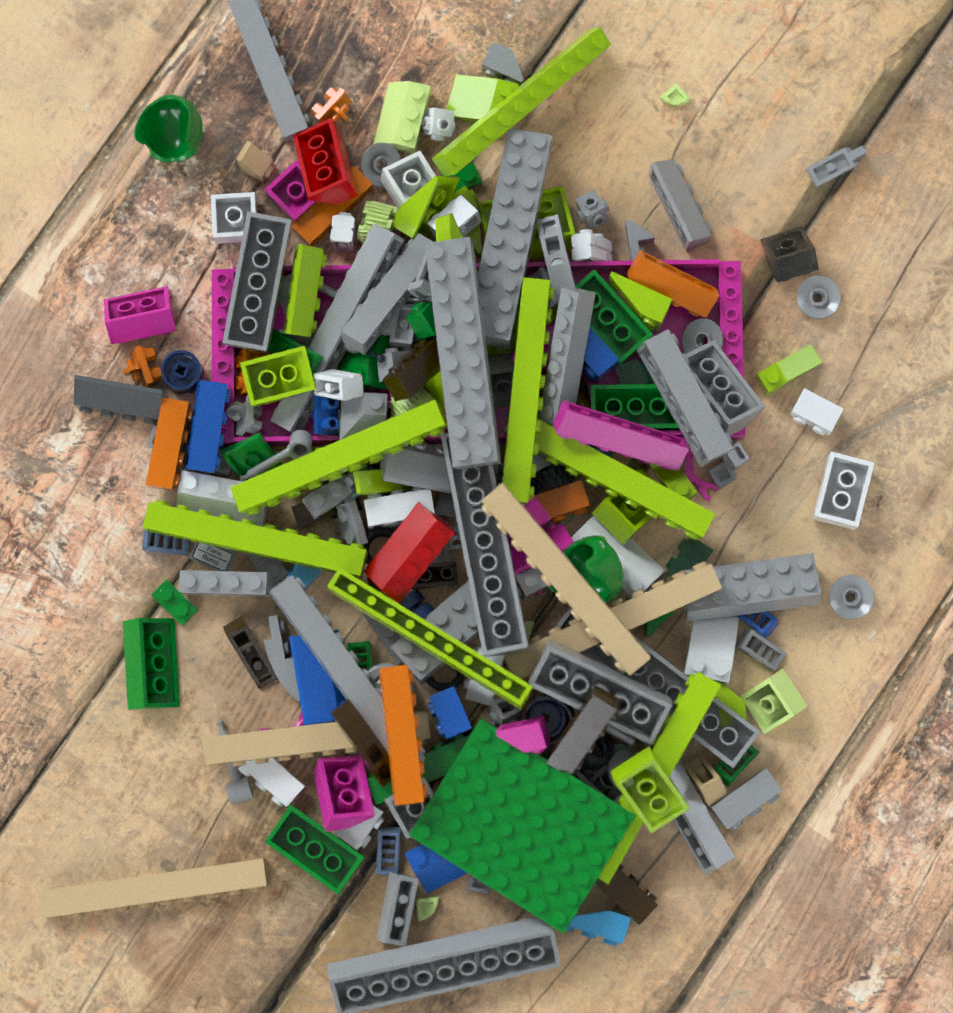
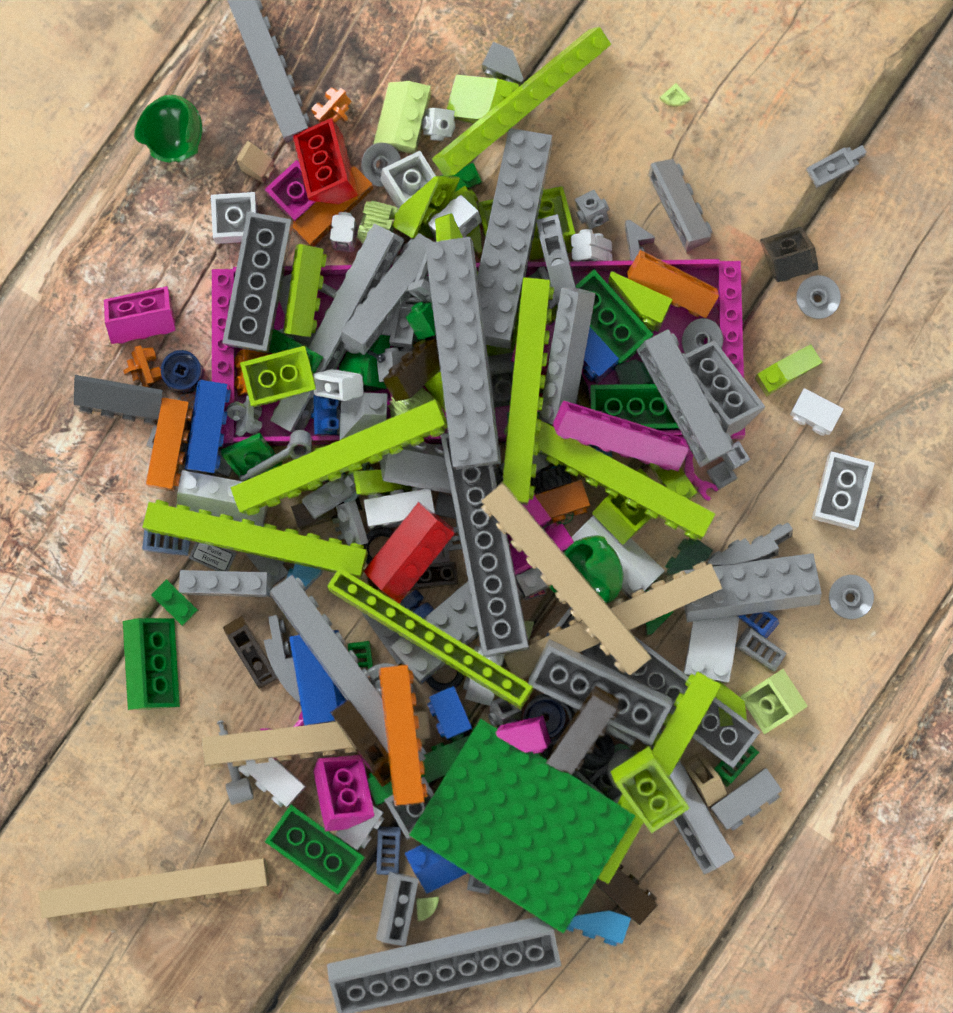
none -> light grey slope [708,522,793,567]

